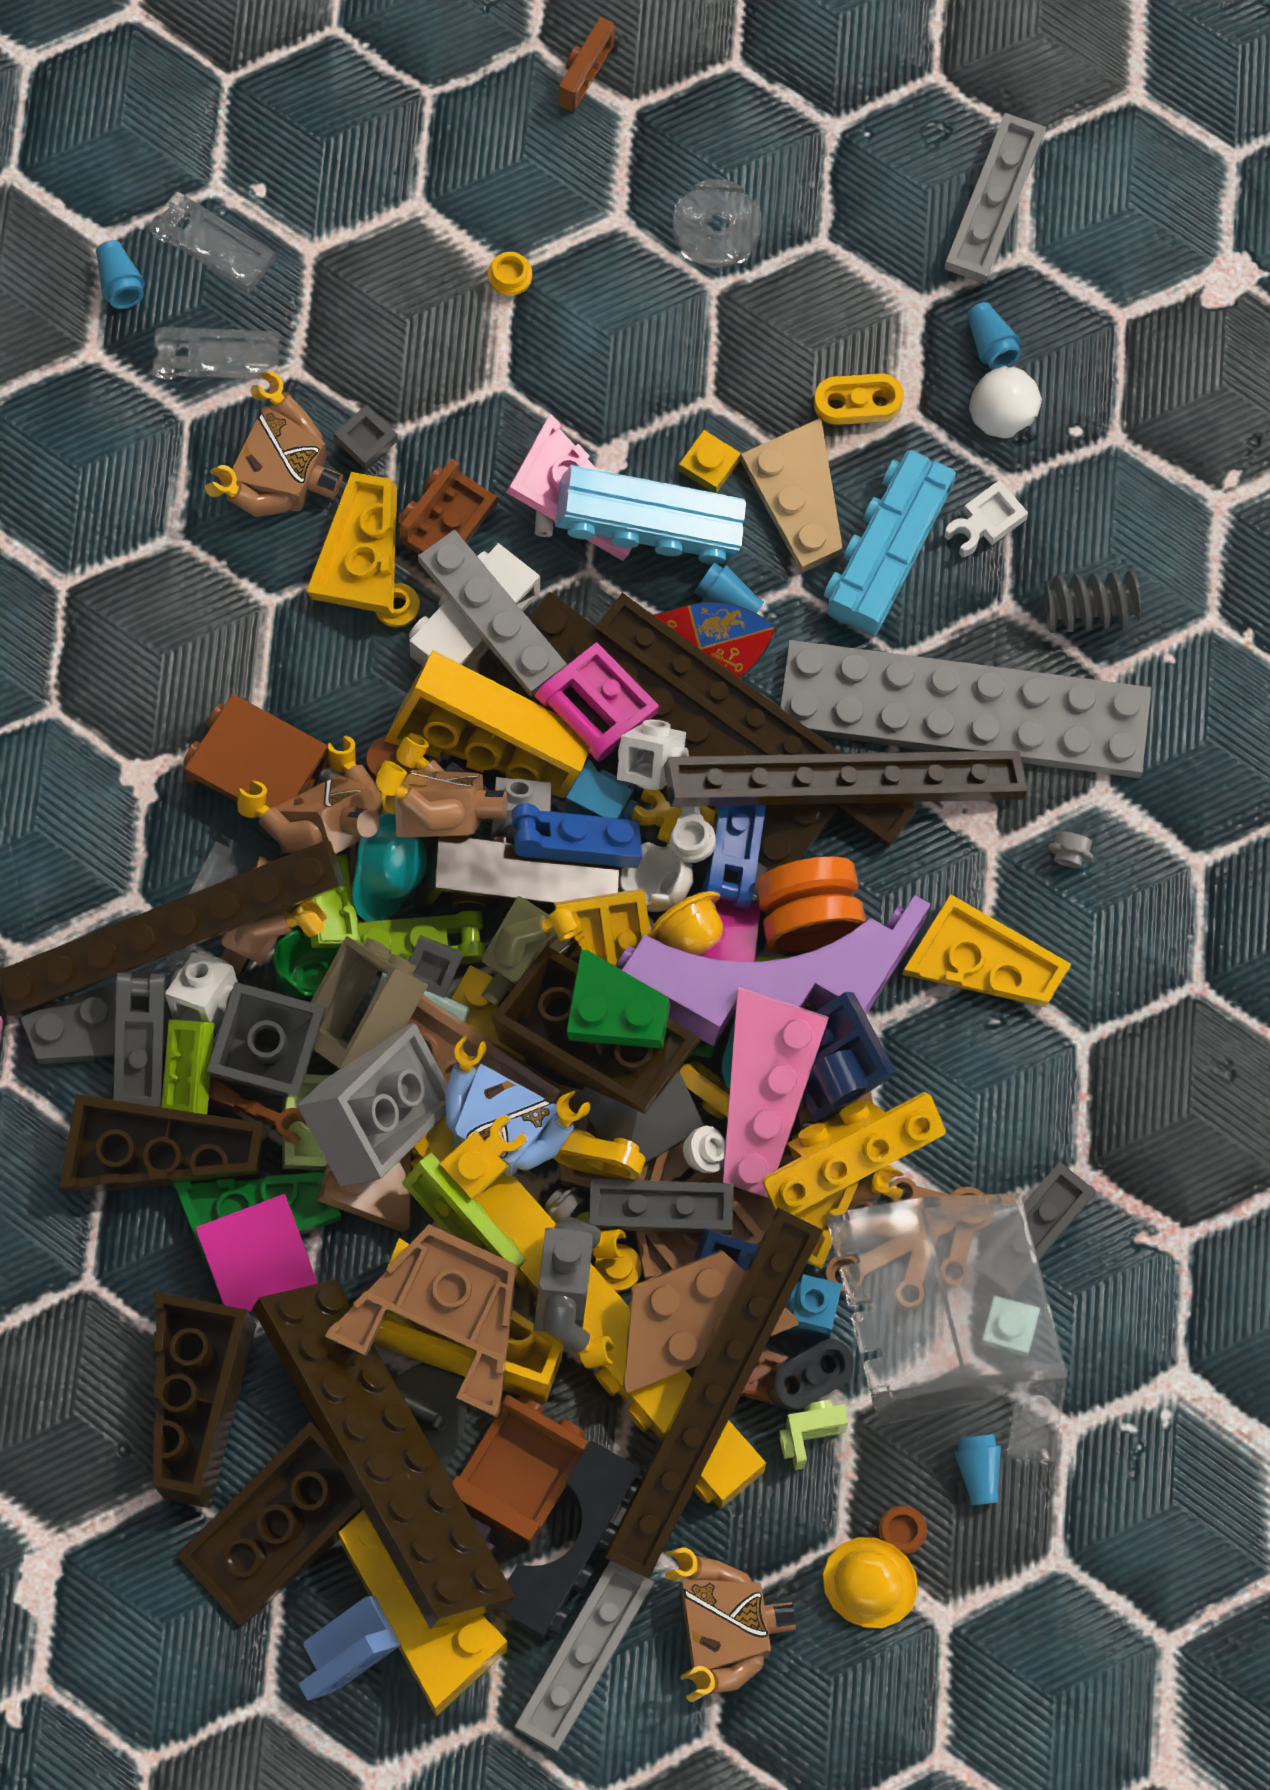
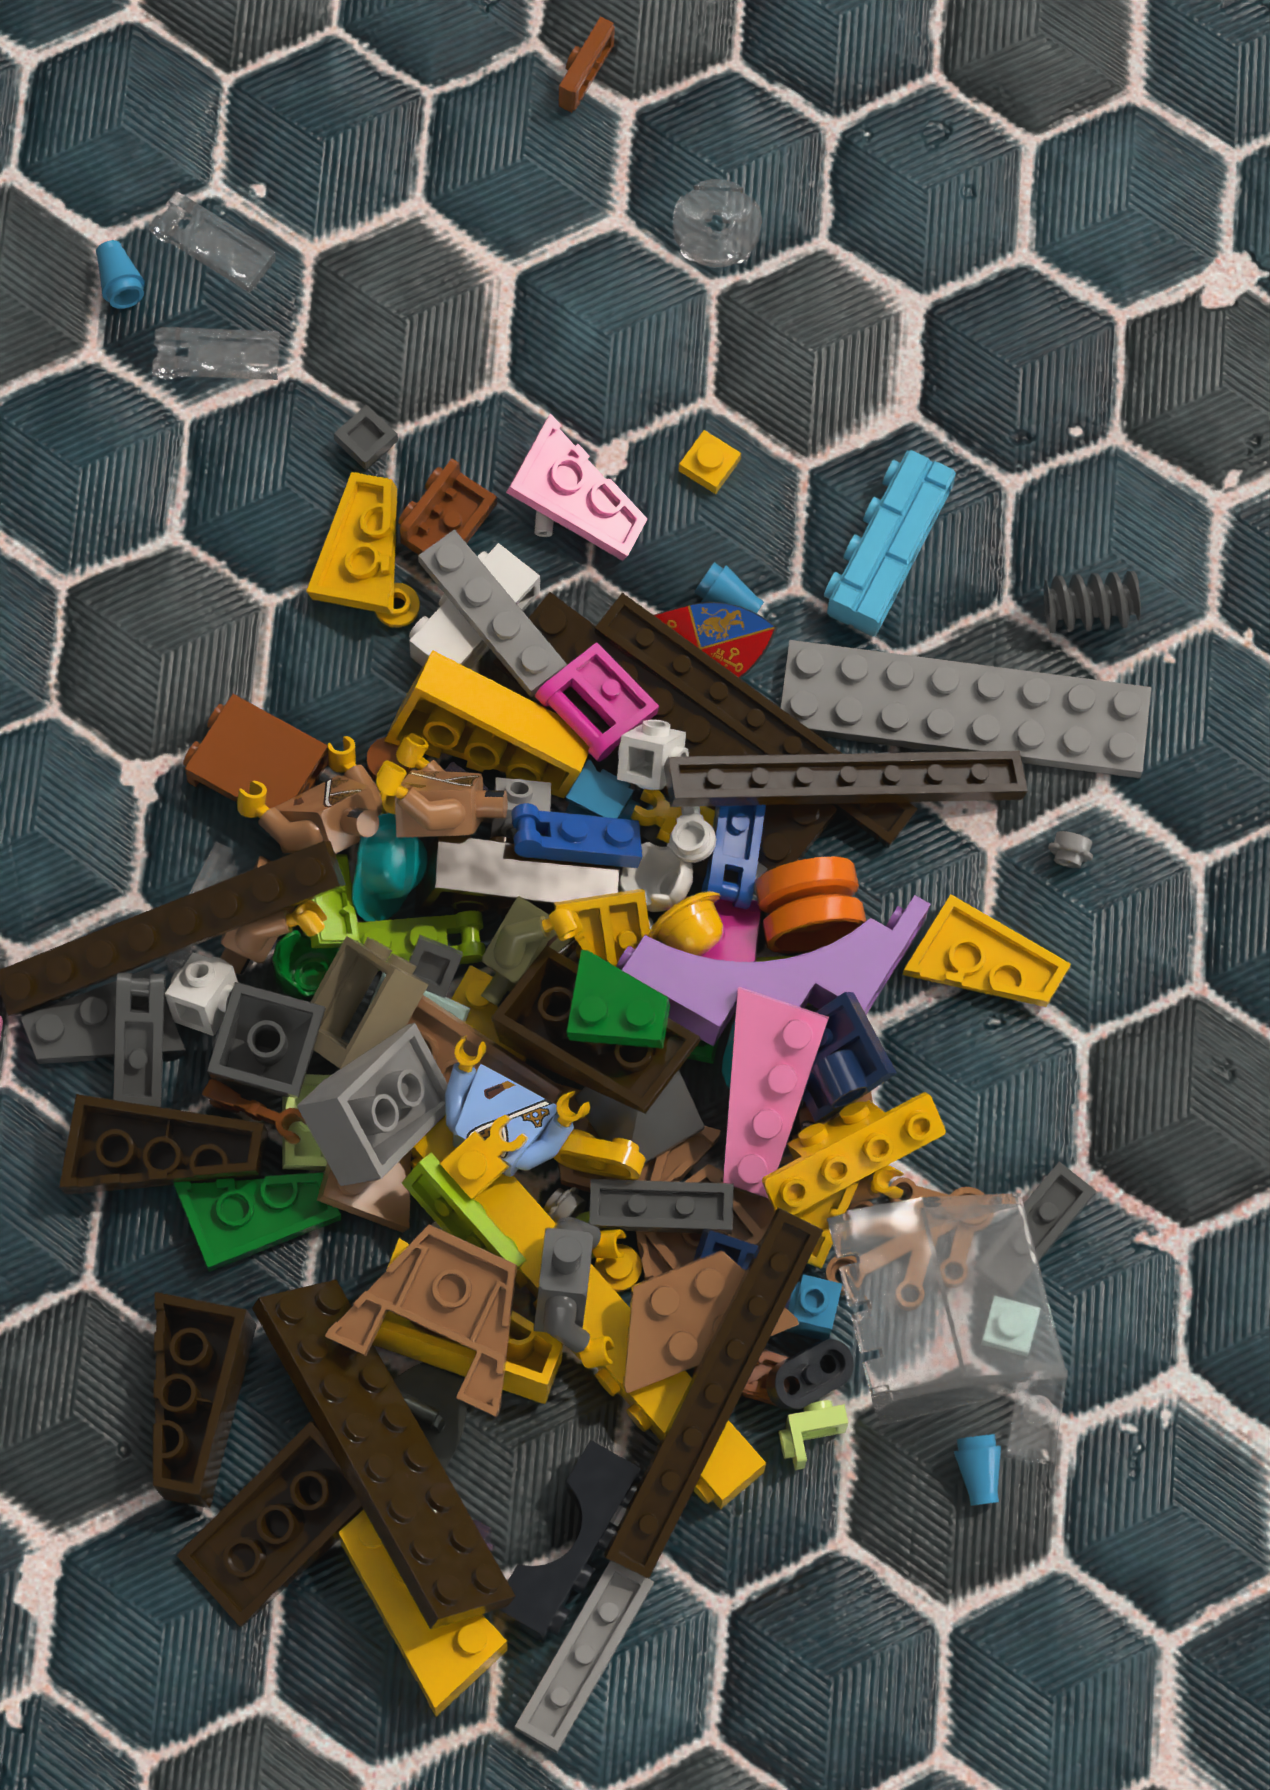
lime plate [161,1019,215,1115] -> none
dark pink slope [195,1194,318,1312] -> none
medium nougat torso [205,371,343,517] -> none
medium blue panel [299,1595,401,1701] -> none
dark orange panel [452,1394,589,1550] -> none
yellow plate [488,252,532,296] -> none
brick [555,465,746,565] -> none
medium nougat torso [665,1548,796,1702] -> none
yellow plate [679,1061,730,1120] -> none
white plate [683,1126,726,1174] -> none
tan wing [740,418,843,573] -> none
yellow plate [814,374,904,425] -> none
yellow hat [822,1537,918,1629] -> none
dark orange tile [878,1506,927,1556] -> none
light grey plate [944,113,1046,284] -> none
white plate [944,480,1028,557] -> none
dark azure cone [967,302,1021,370] -> none
white hair [969,366,1042,439] -> none

